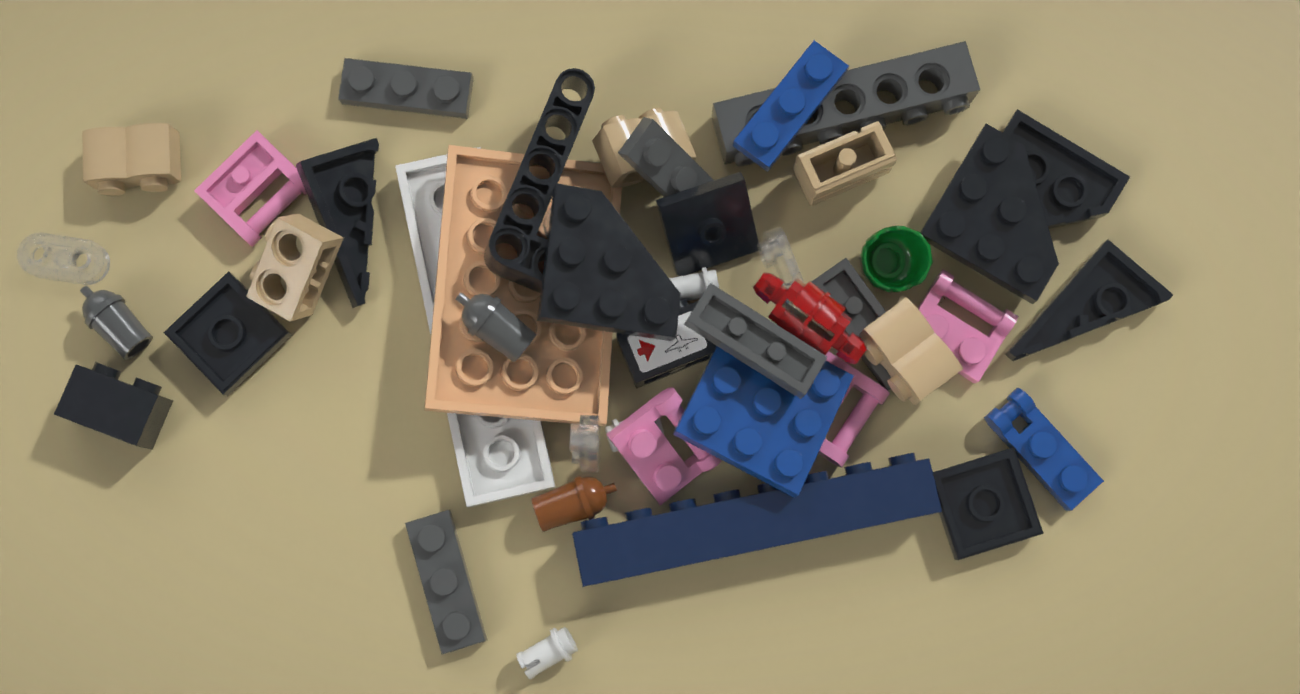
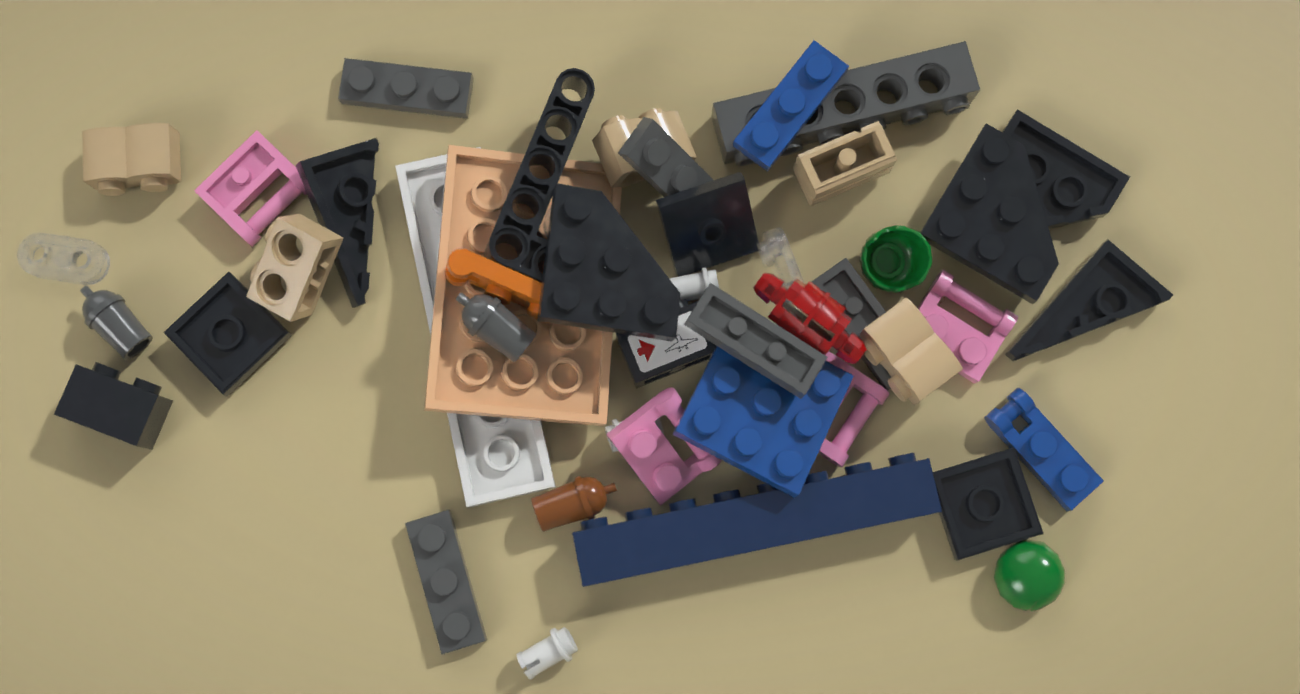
clear plate [570,415,601,474] -> none
none -> orange plate [445,249,549,323]
none -> green hair [994,539,1065,611]

